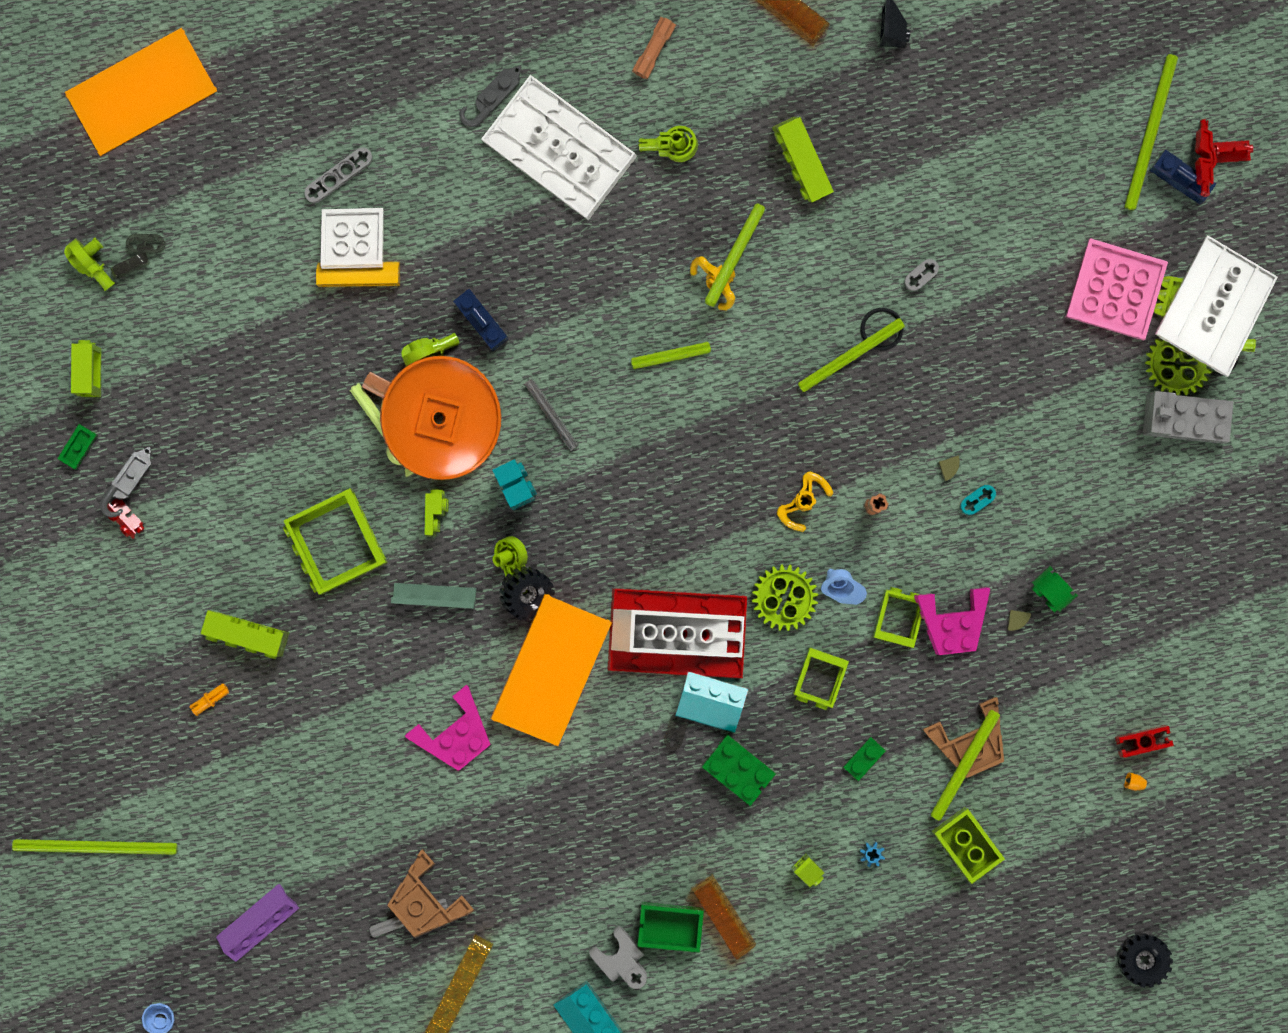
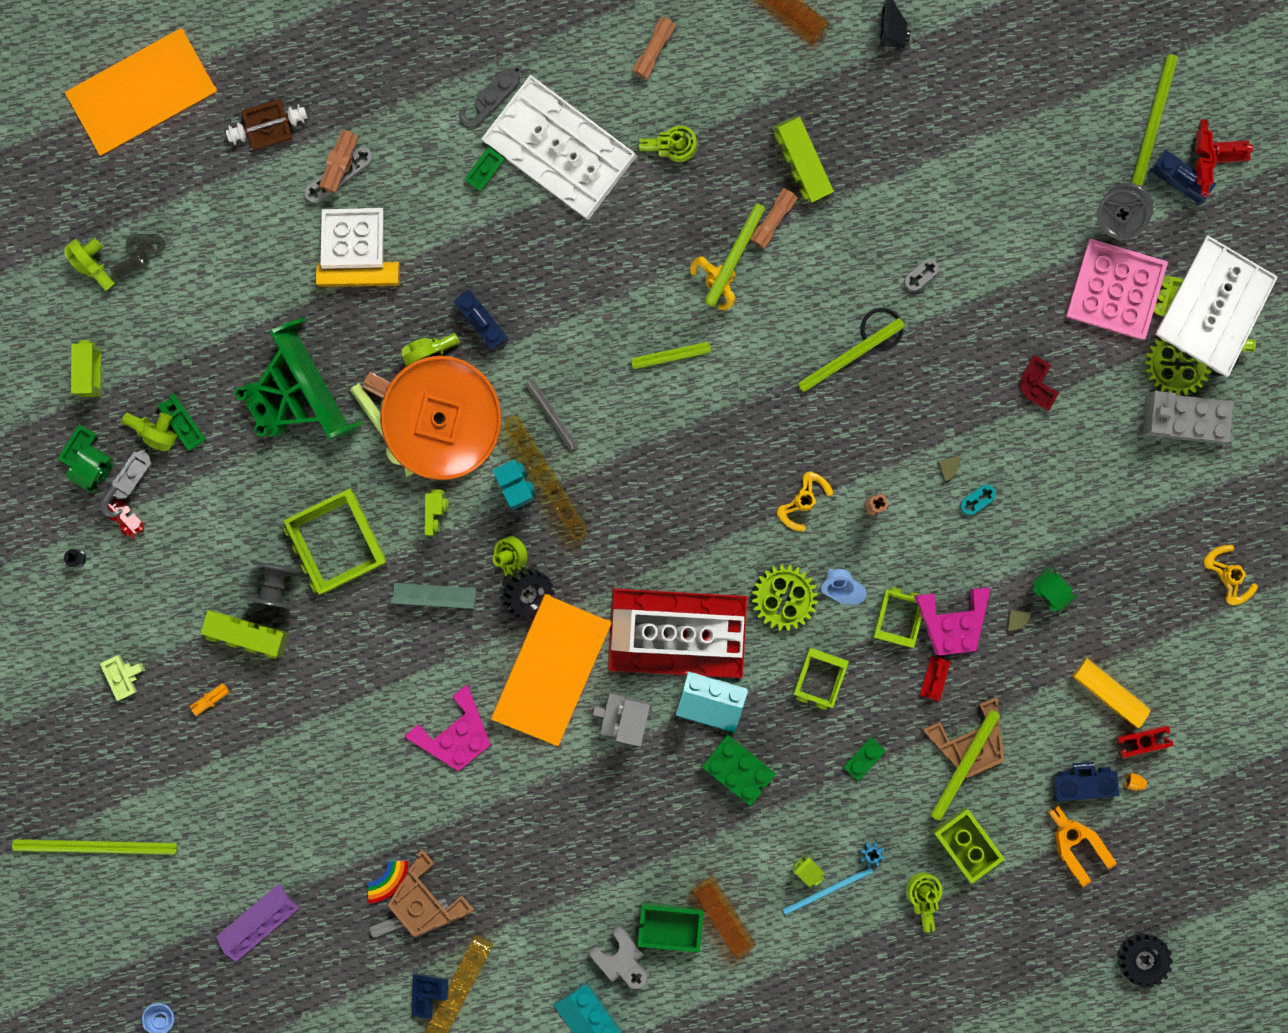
none -> black bush [64,549,86,567]
none -> green brick [66,446,114,493]
none -> yellowish green hinge [100,655,145,701]
none -> lime pin [122,413,178,451]
none -> green plate [157,393,207,451]
none -> reddish brown plate [226,99,308,151]
none -> green piece [234,318,364,439]
none -> dark grey piece [244,560,302,609]
none -> nougat piece [319,130,359,193]
none -> tile [368,860,409,903]
none -> dark blue plate [412,973,448,1019]
none -> green plate [464,147,505,192]
none -> clear yellow beam [504,416,587,540]
none -> light grey hinge [593,693,650,747]
none -> nougat axle [750,188,798,249]
none -> medium azure axle [782,867,874,915]
none -> lime pin [906,872,942,932]
none -> red hinge [920,656,951,701]
none -> dark red plate [1020,355,1059,411]
none -> light orange piece [1048,805,1117,888]
none -> dark blue piece [1052,762,1120,802]
none -> yellow brick [1071,657,1151,729]
none -> dark grey piece [1097,183,1153,240]
none -> yellow piece [1203,545,1258,606]

